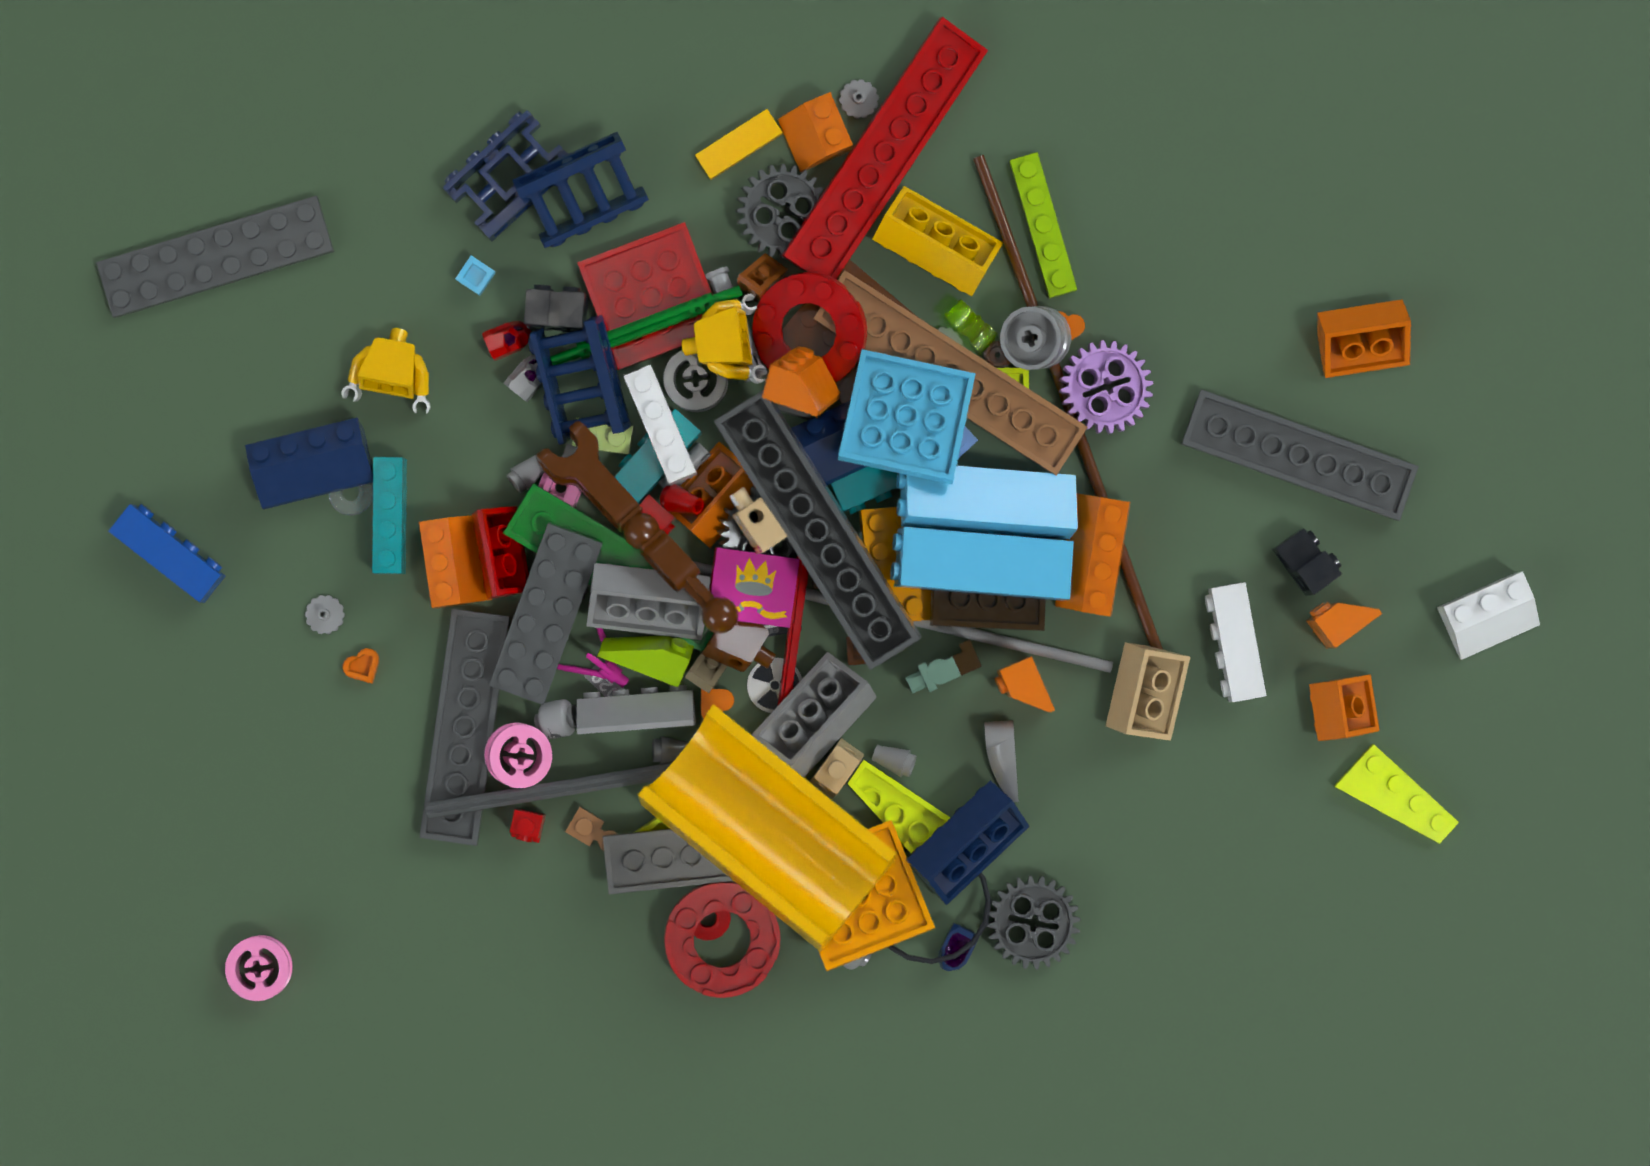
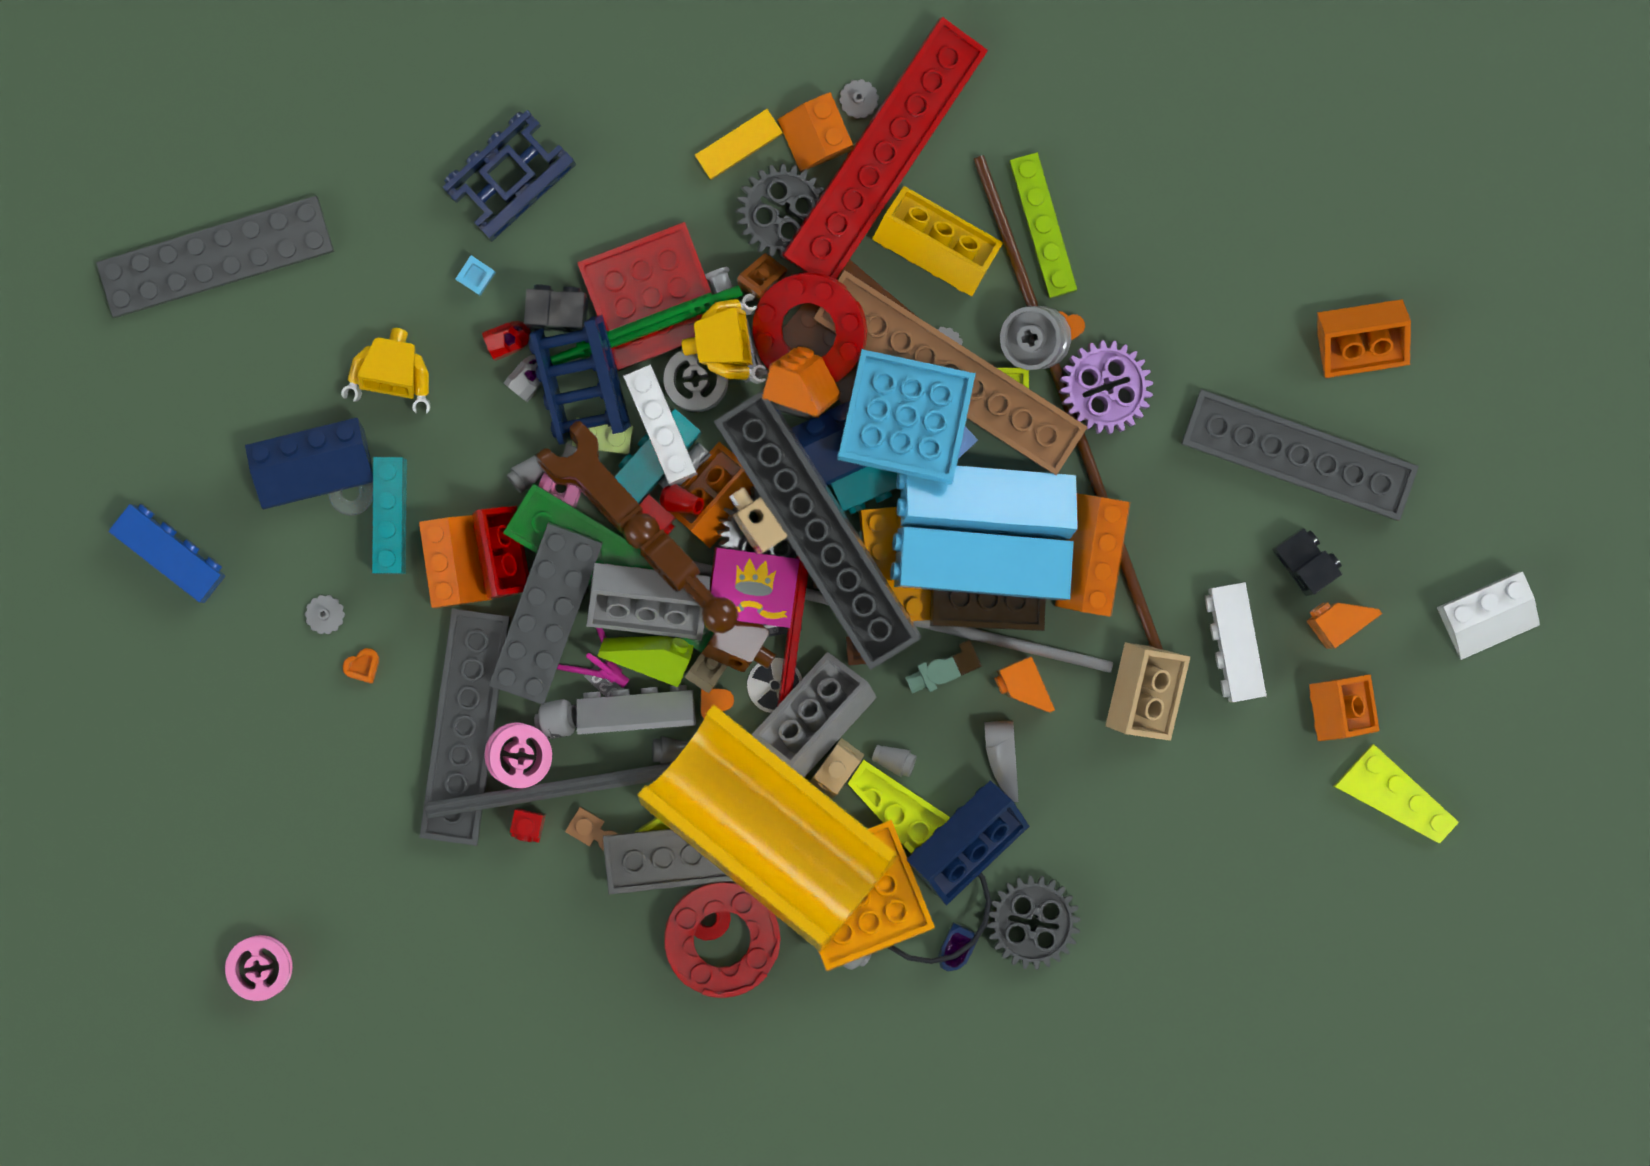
dark blue fence [512,132,649,248] -> none
clear neon green leg [944,299,998,356] -> none
reddish brown plate [983,341,1010,368] -> none

